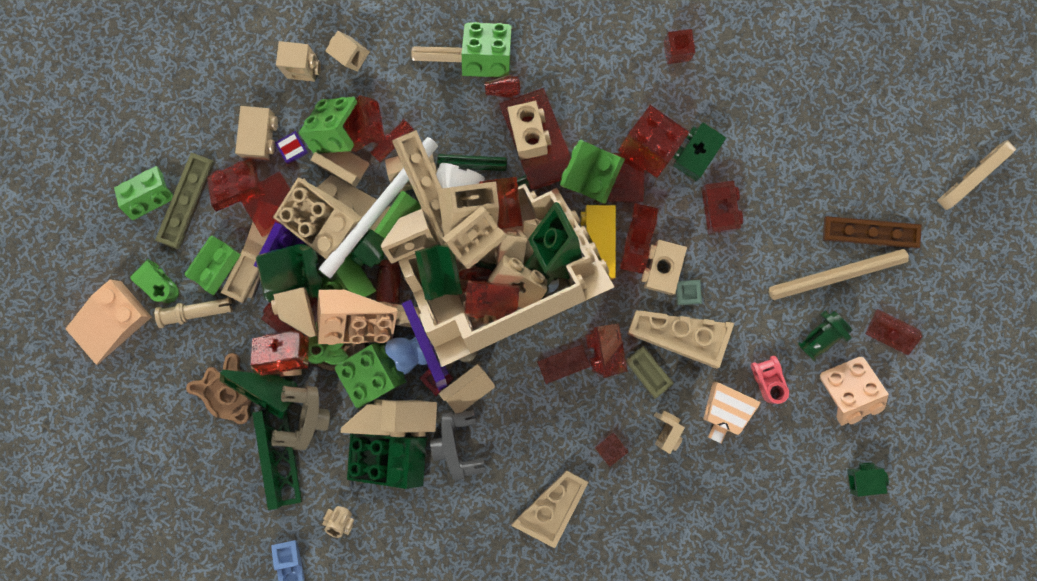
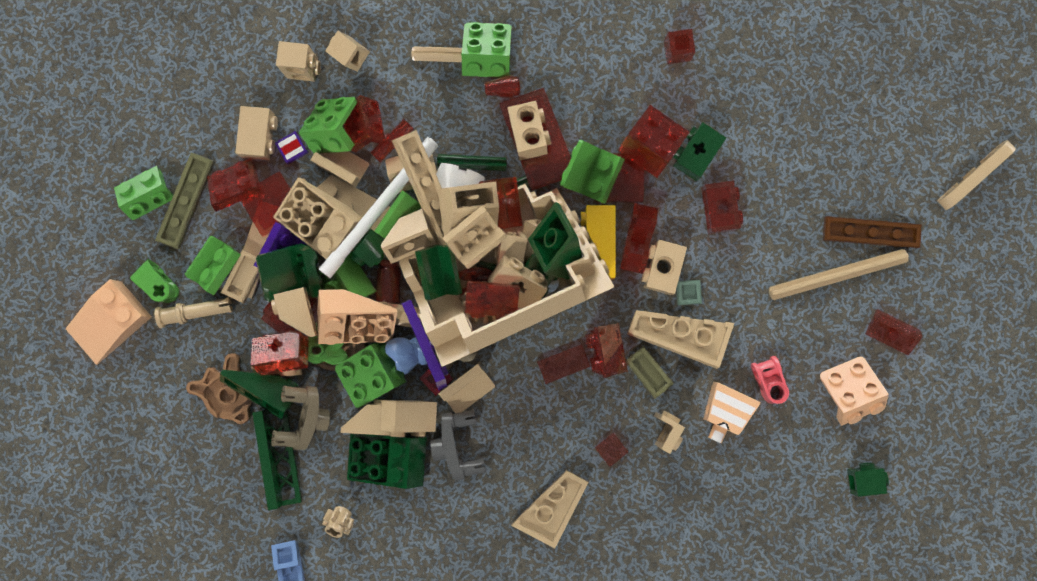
dark green piece [798,310,853,362] -> none

